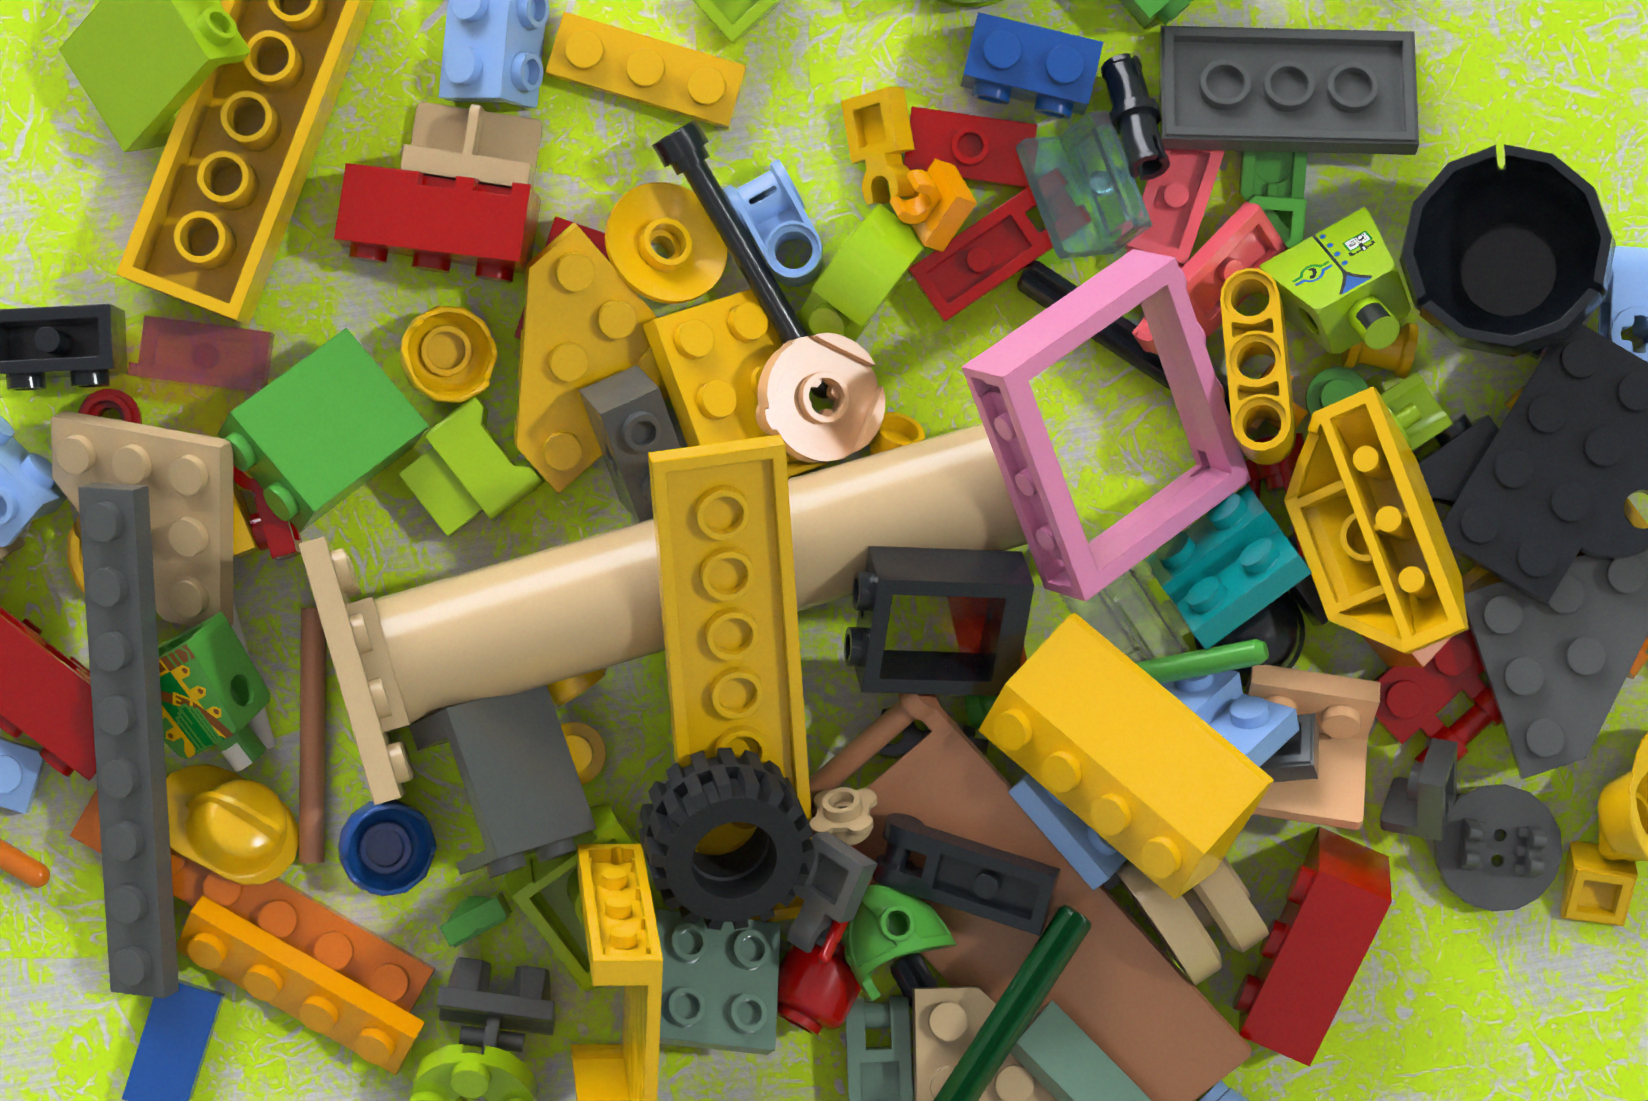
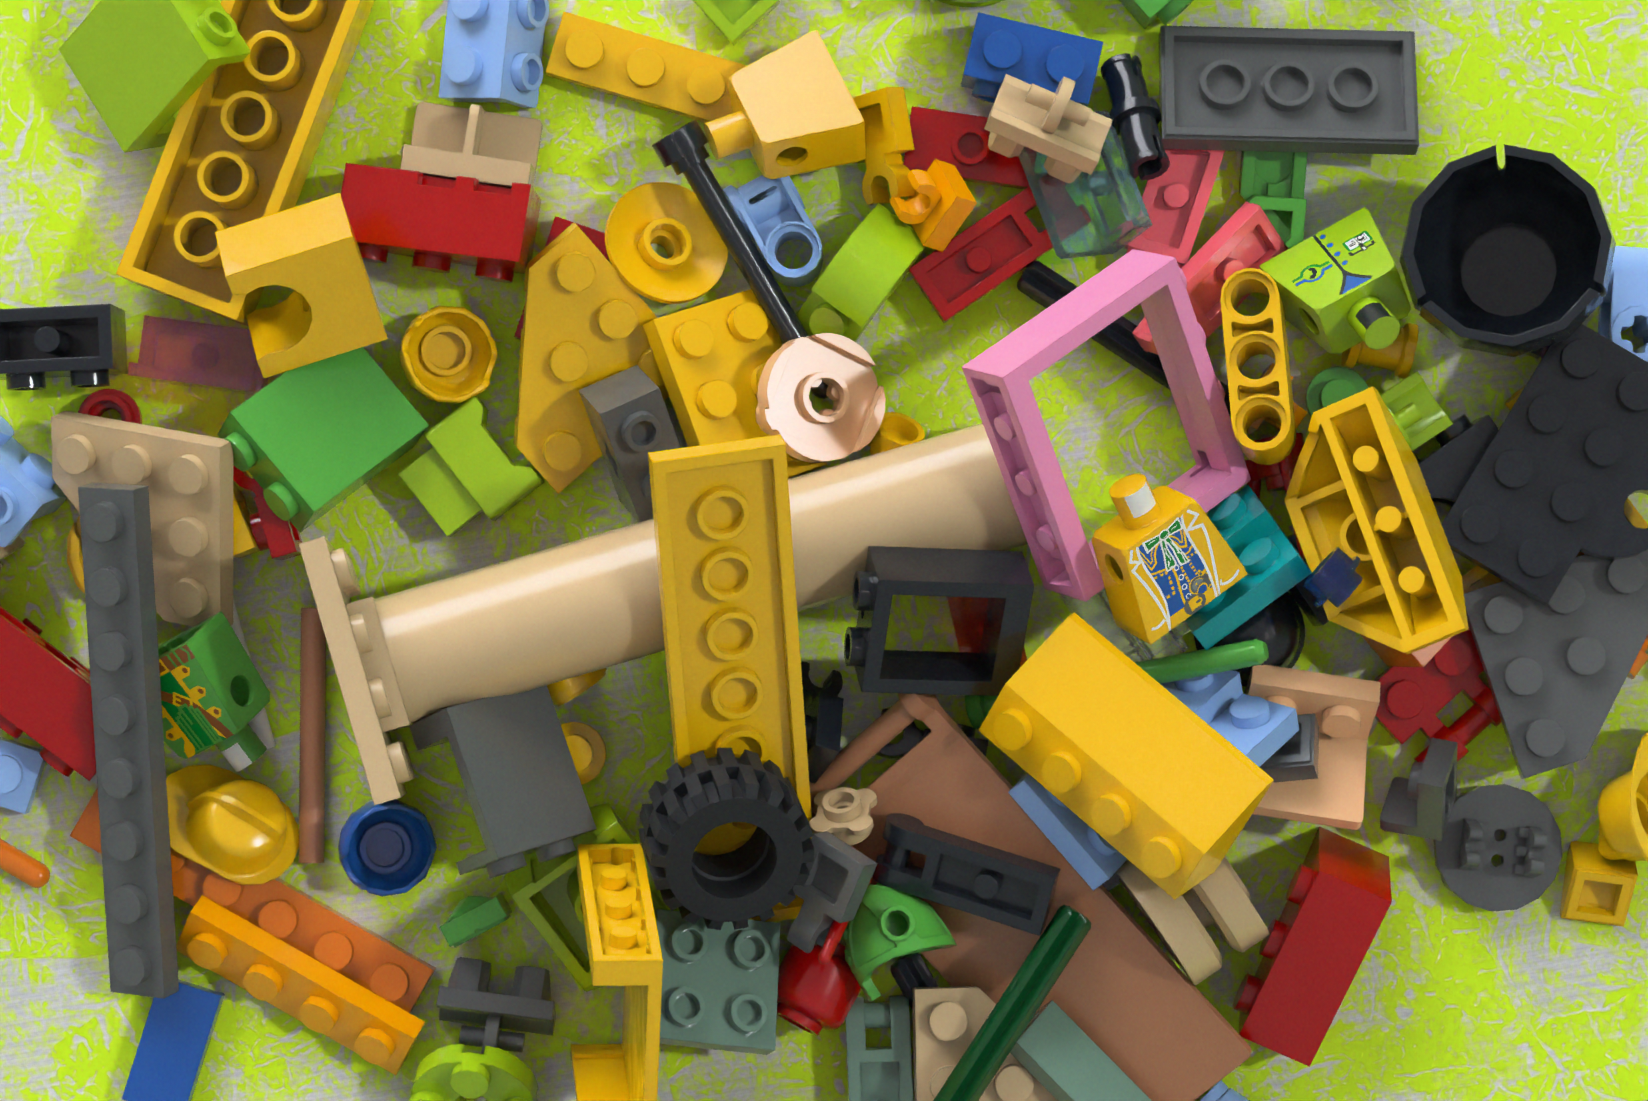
none -> yellow piece [215,193,388,378]
none -> yellow torso [704,30,866,180]
none -> black plate [801,661,844,784]
none -> tan hips [984,74,1112,183]
none -> yellow torso [1091,474,1248,645]
none -> clear blue plate [1302,547,1363,607]

